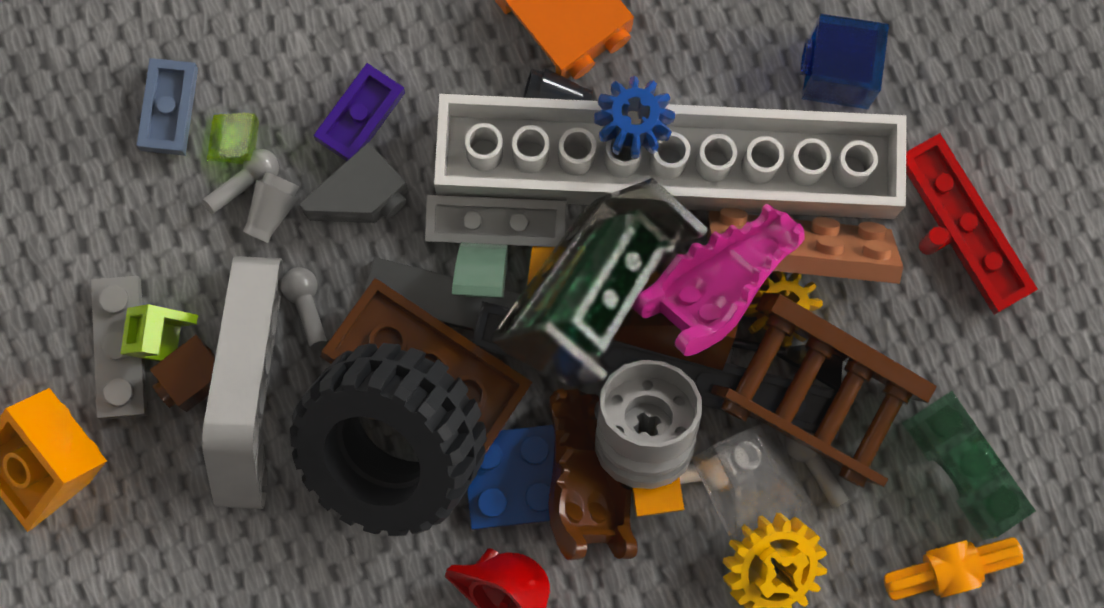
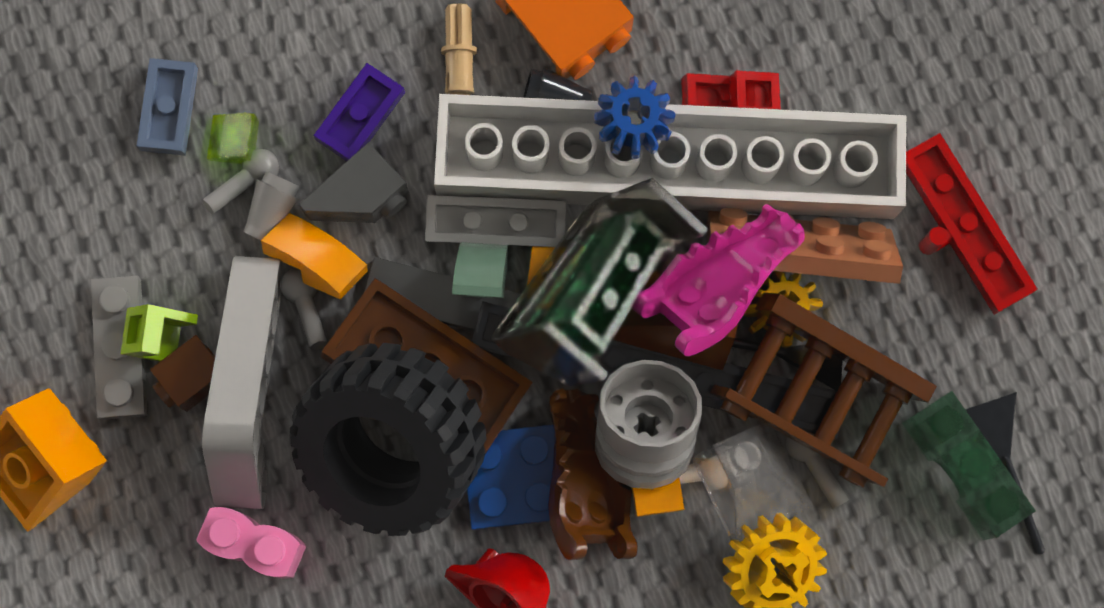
clear blue head [800,14,889,109] -> none
light orange axle [884,537,1024,601] -> none
none -> bright pink brick [196,507,306,579]
none -> light orange slope [261,213,368,300]
none -> tan axle [441,3,477,95]
none -> red slope [681,70,781,110]
none -> black piece [952,392,1045,554]

